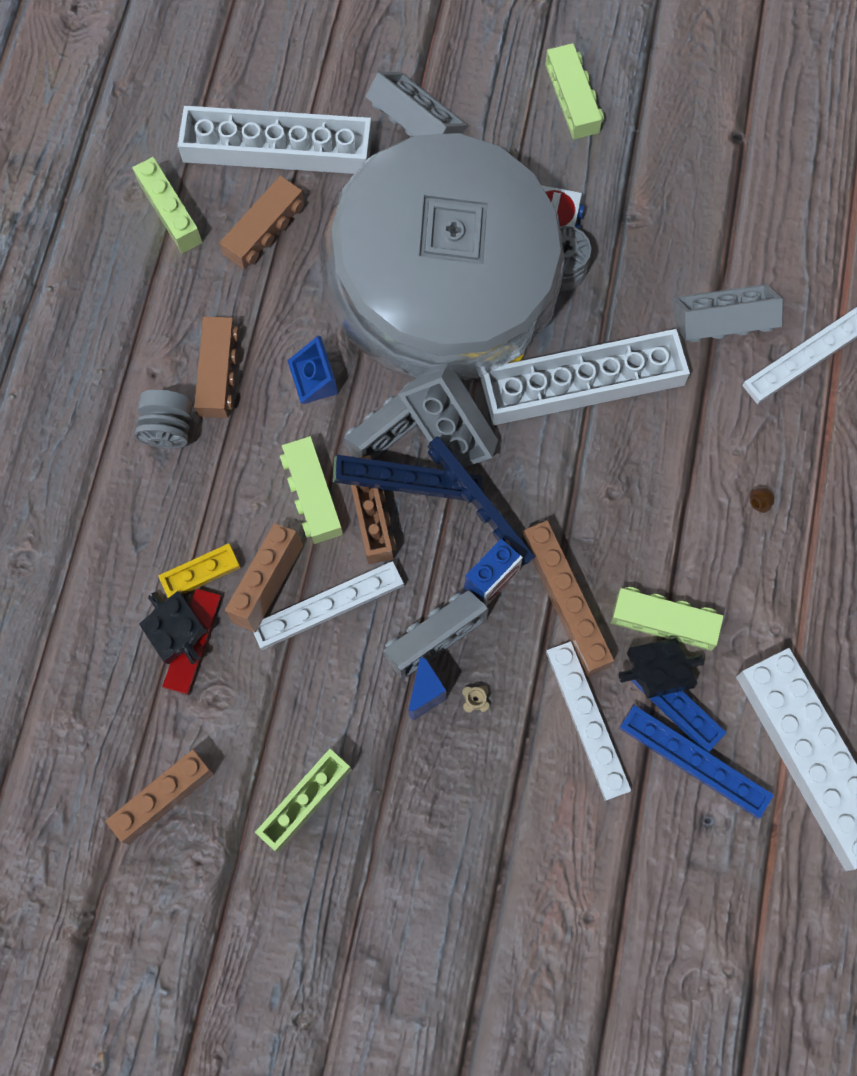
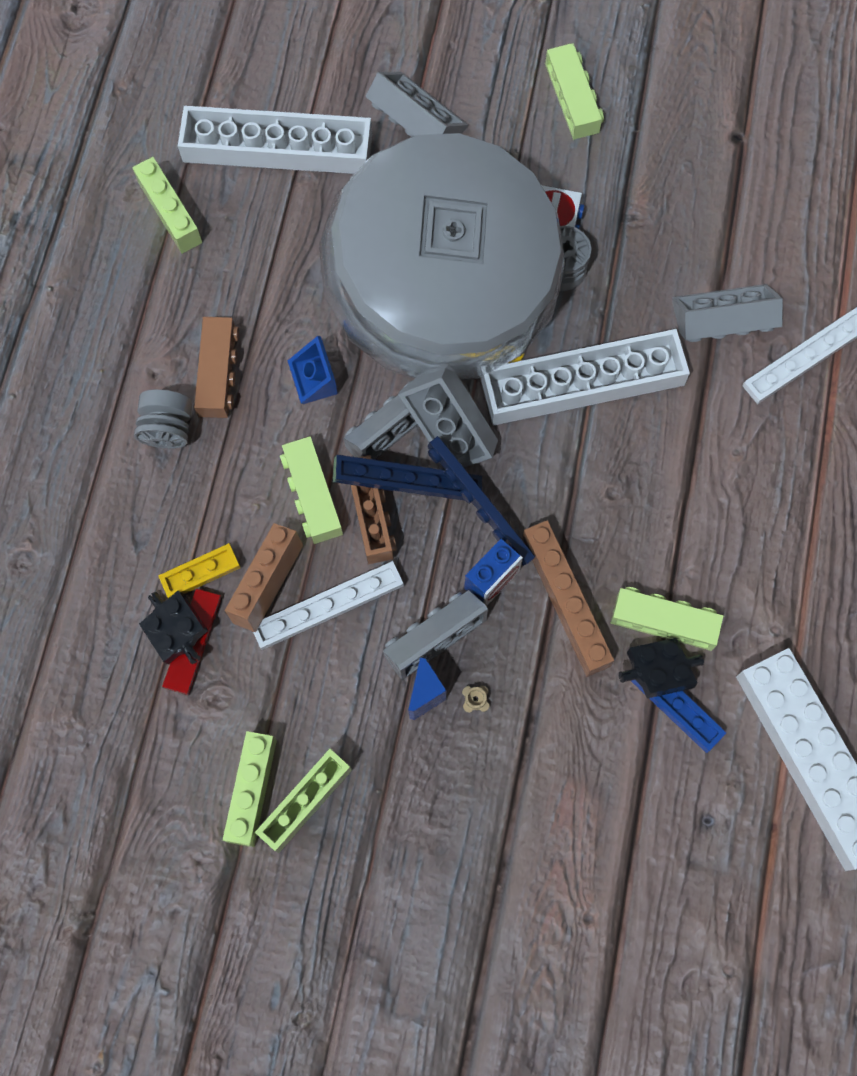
nougat brick [105,749,214,845] -> none
nougat brick [219,176,304,270] -> none
white plate [546,642,631,801] -> none
blue plate [619,705,774,819] -> none
reddish brown plate [750,488,774,513] -> none
none -> yellowish green brick [223,731,277,847]

